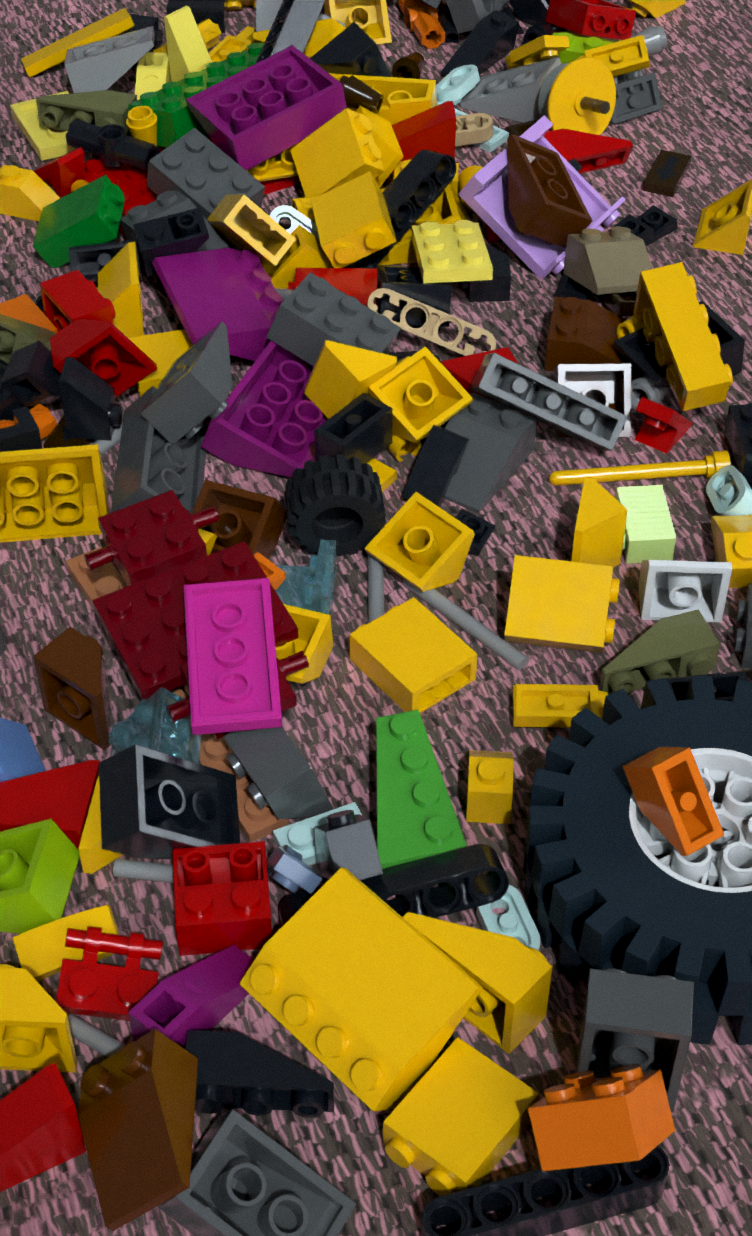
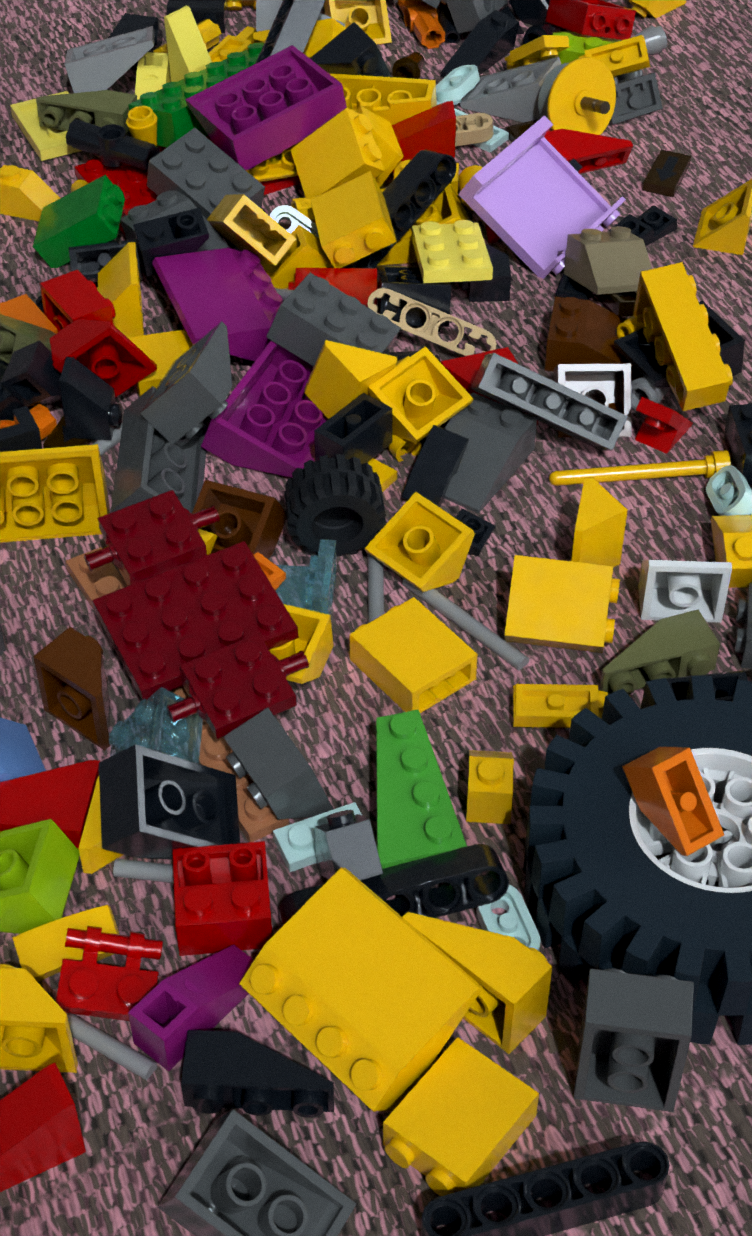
yellow tile [21,8,135,77] -> none
red slope [34,147,85,198] -> none
reddish brown slope [78,1029,198,1231] -> none
dark pink tile [184,578,283,735] -> none
sand blue plate [267,845,322,894] -> none
dark brown cone [339,75,384,113] -> none
reddish brown slope [507,133,593,248] -> none
orange brick [528,1064,675,1171] -> none
yellowish green brick [615,485,676,564] -> none

